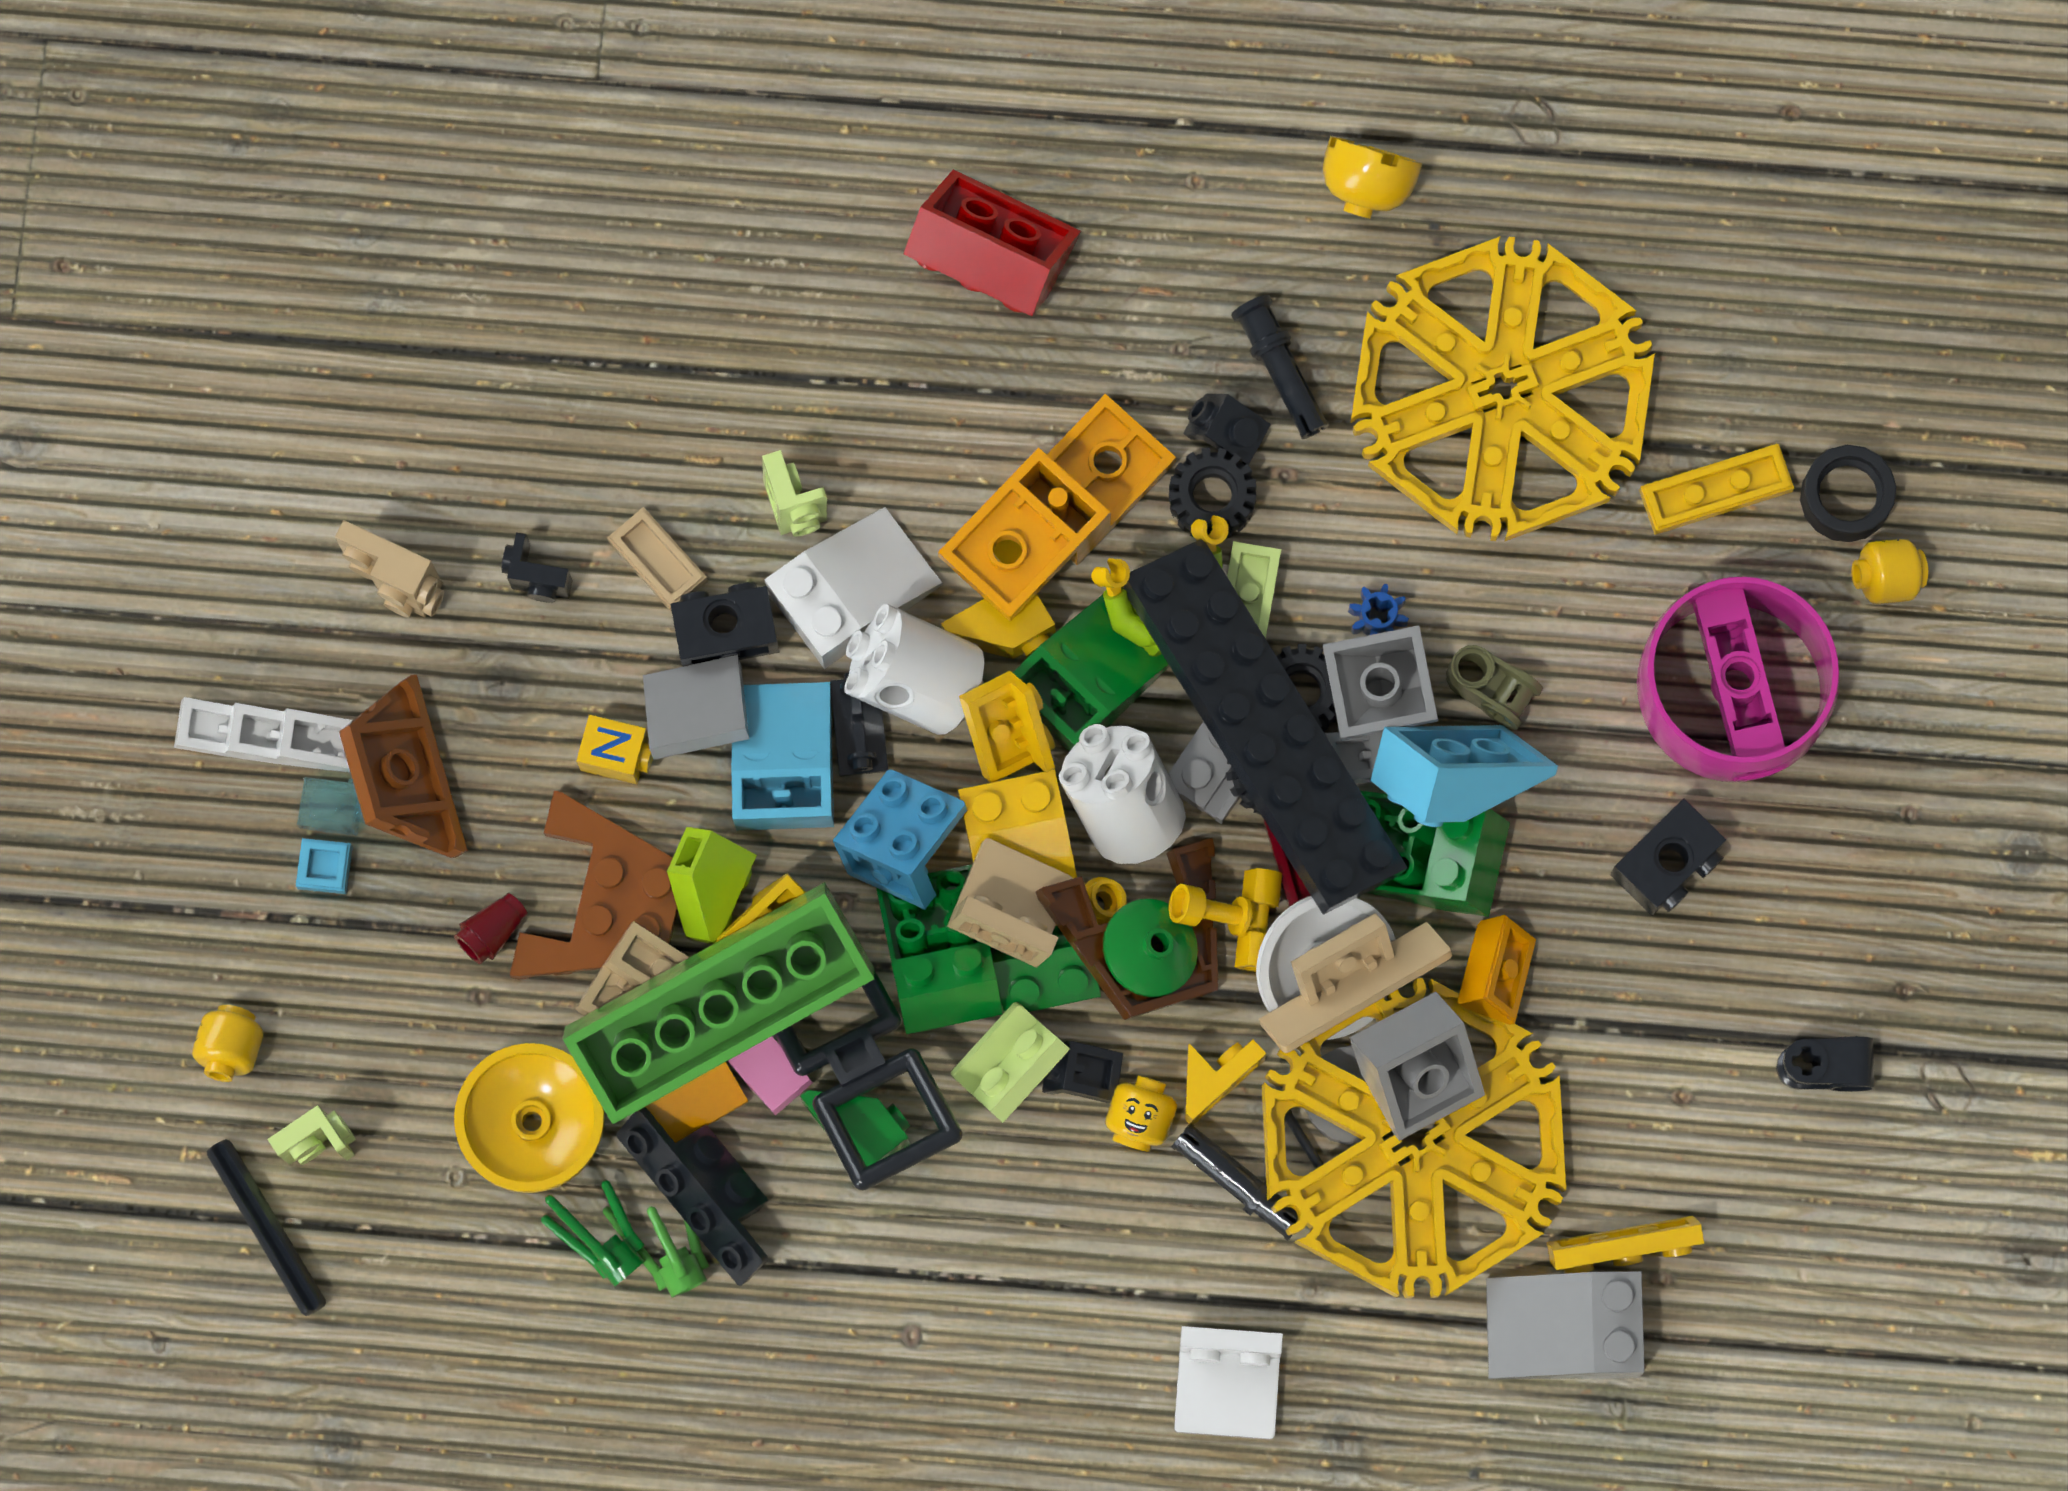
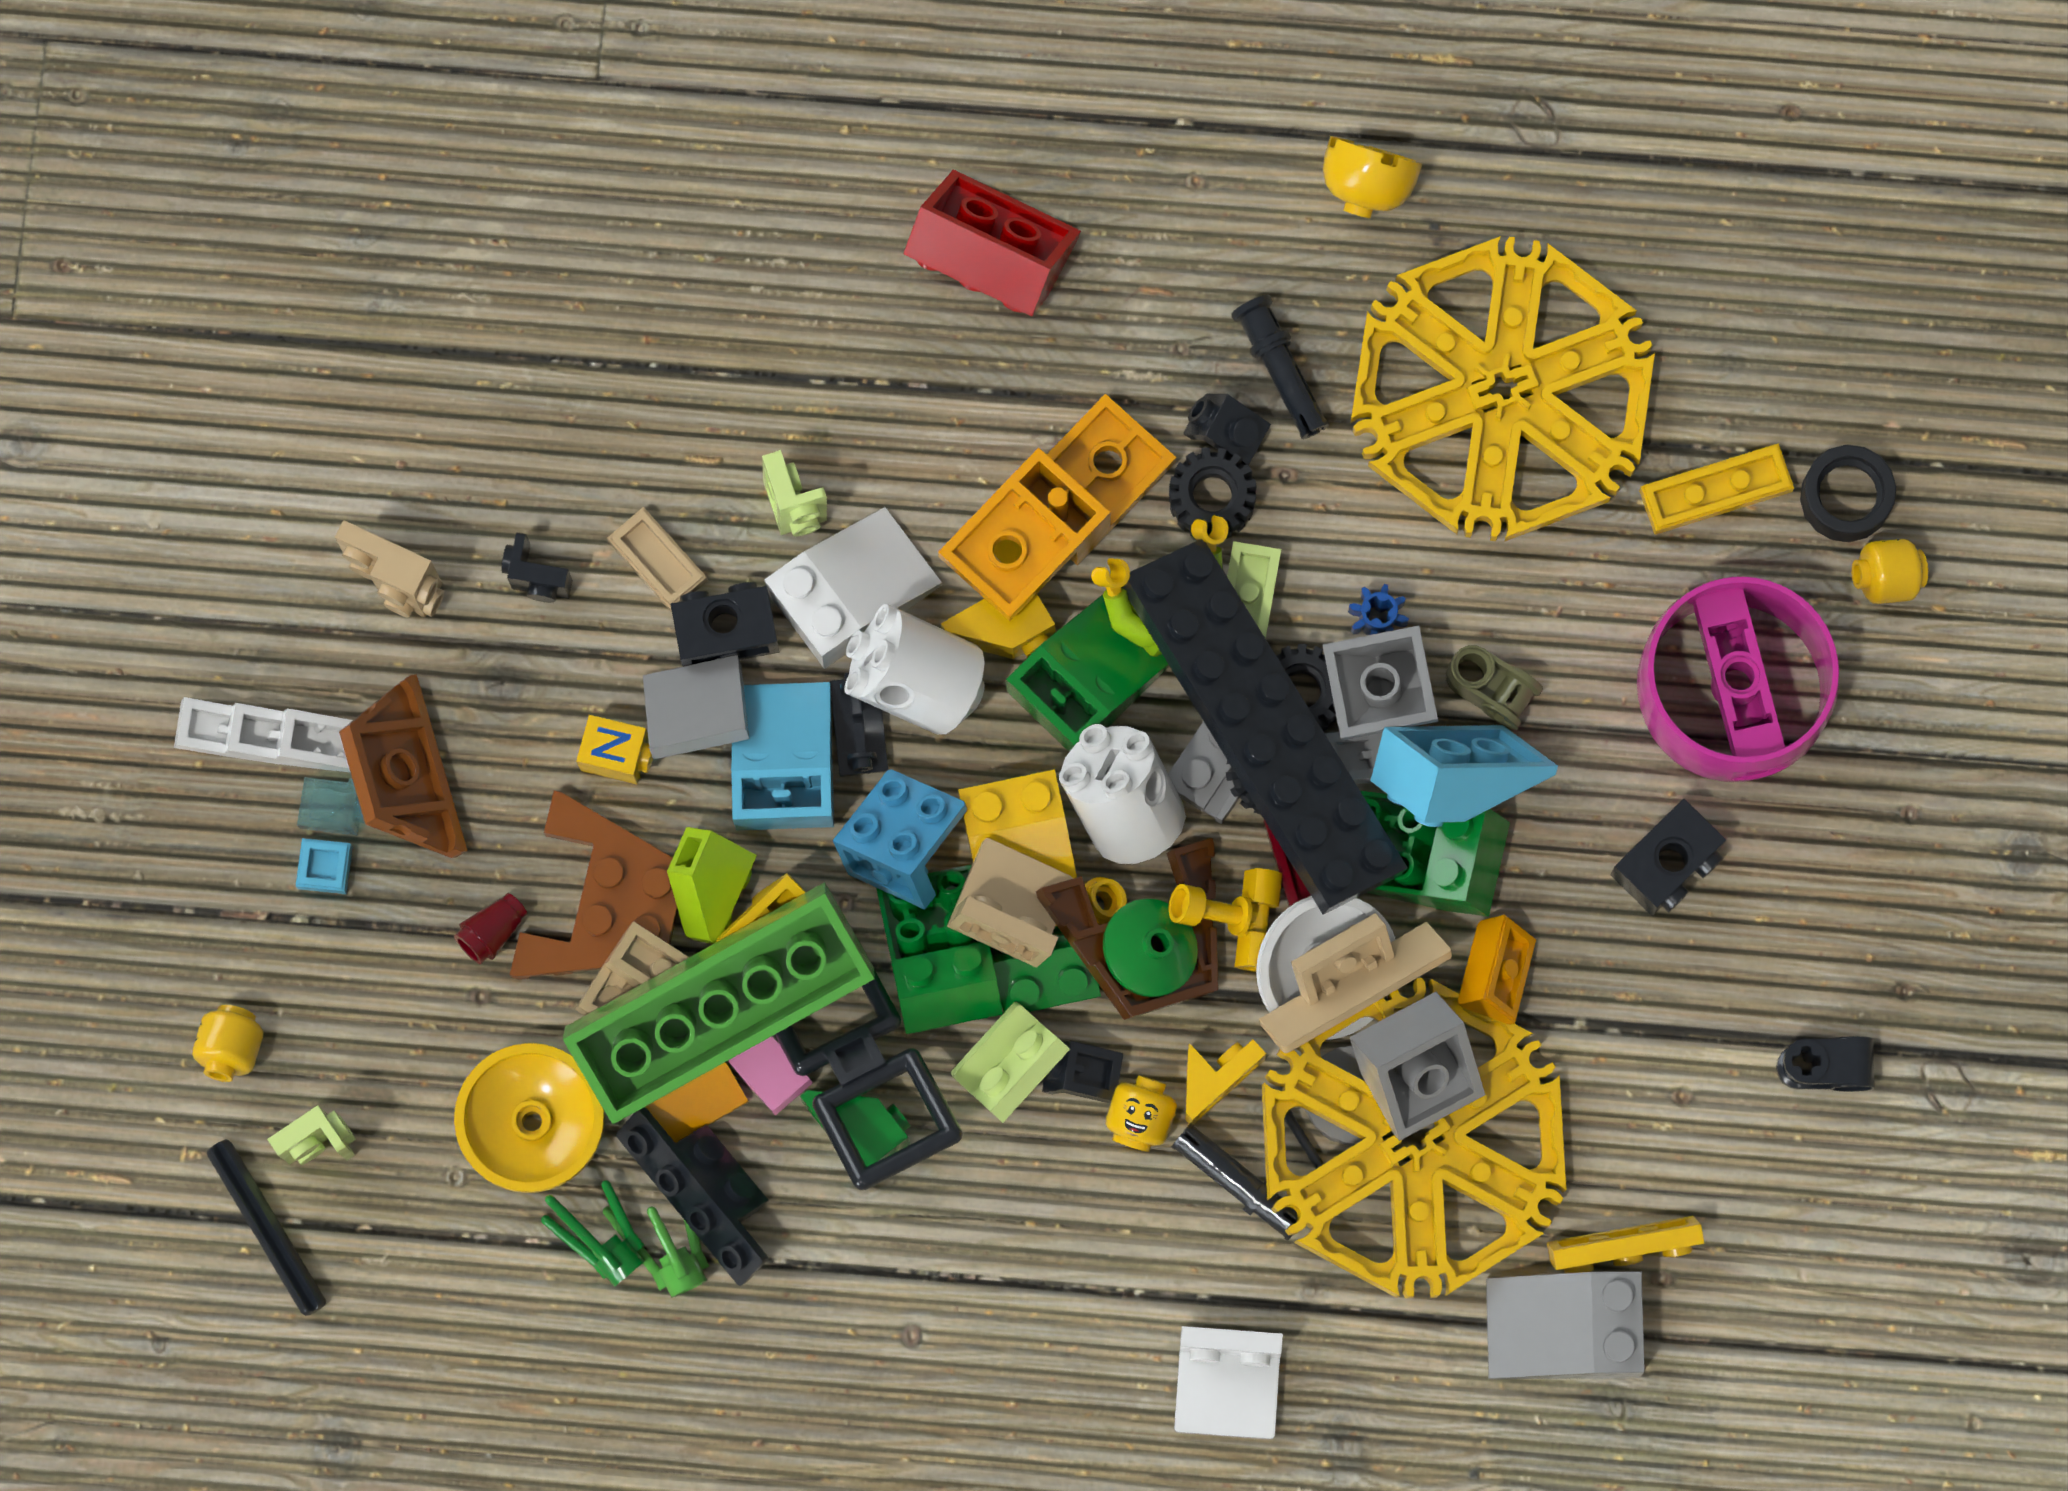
yellow bracket [959,671,1055,783] -> none

